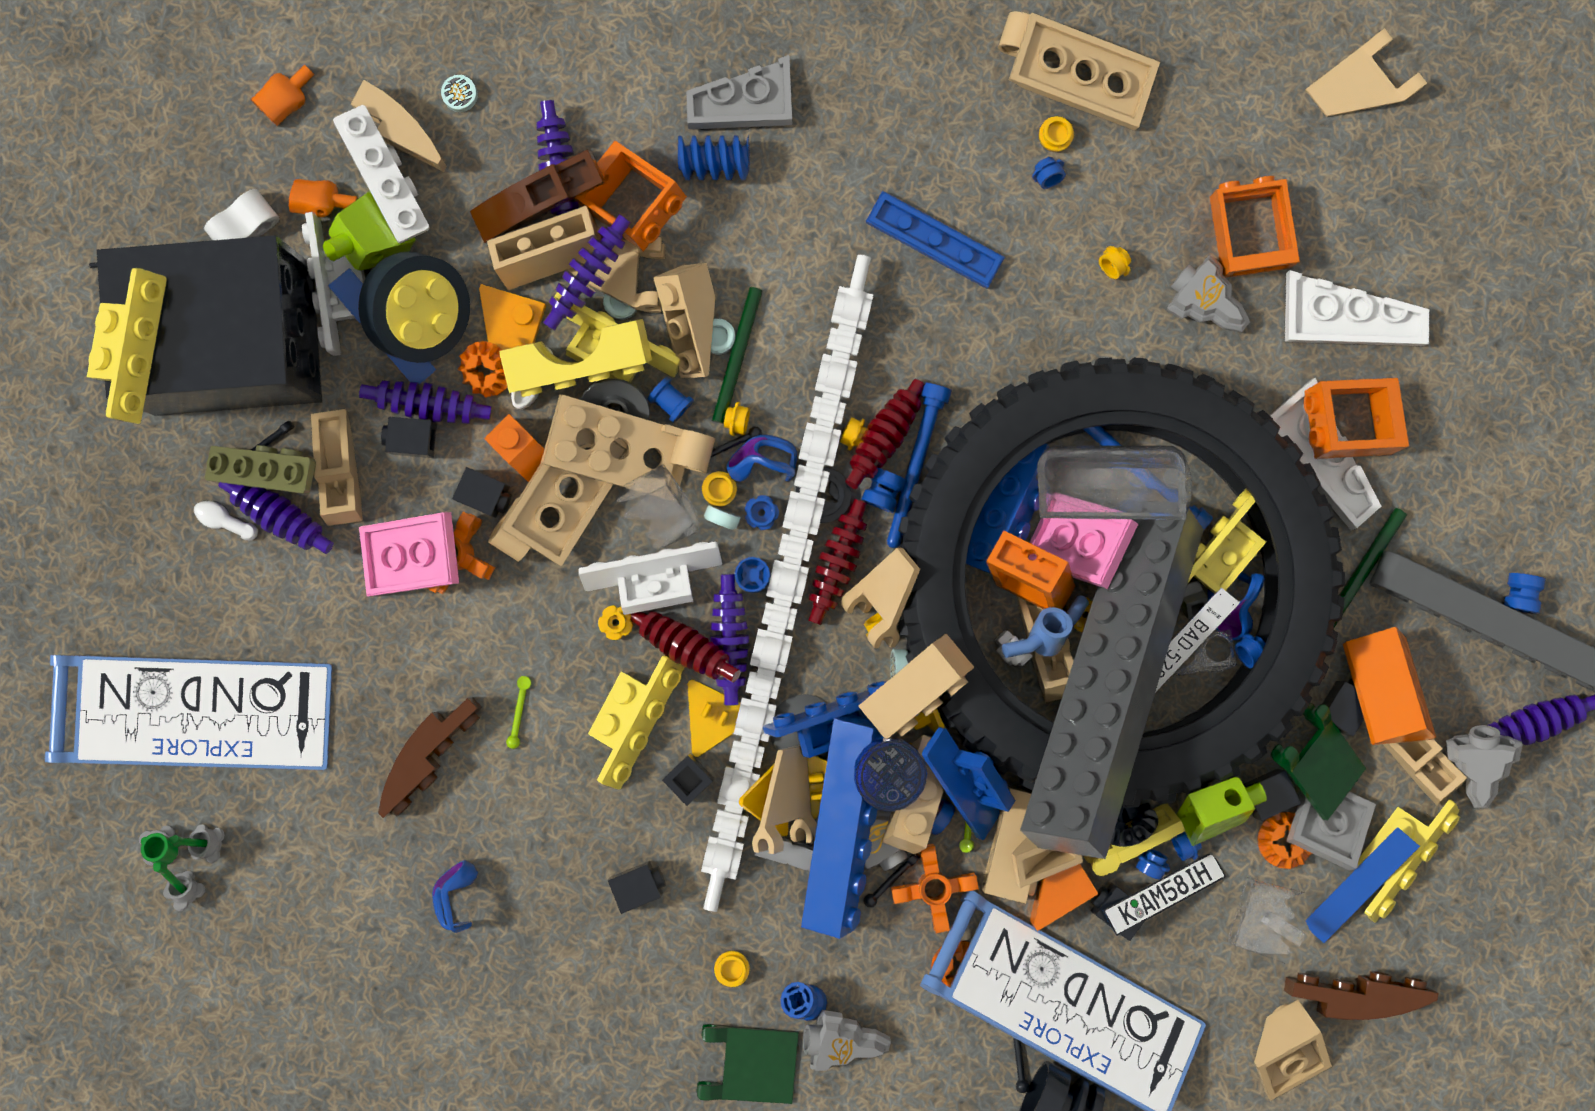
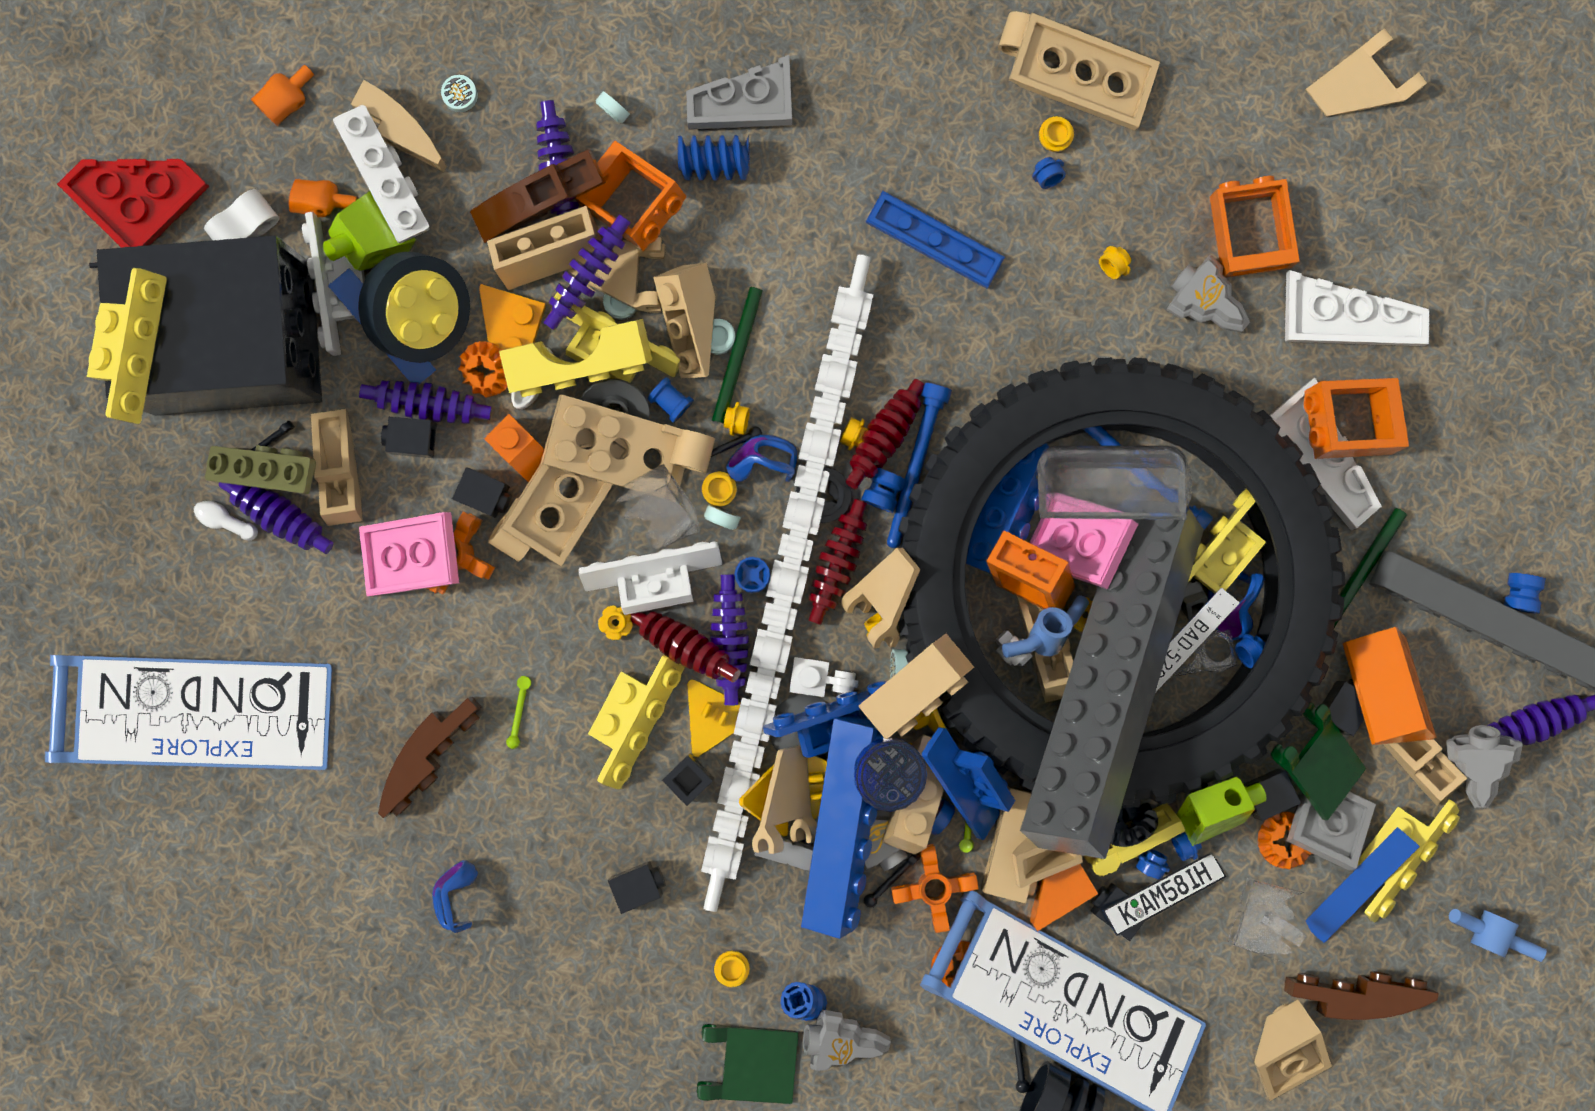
plant [139,824,224,912] -> none
blue plate [745,495,779,530] -> none
none -> red plate [57,159,210,248]
none -> light aqua tile [595,91,630,124]
none -> white plate [789,657,858,697]
none -> medium blue piece [1449,909,1547,962]

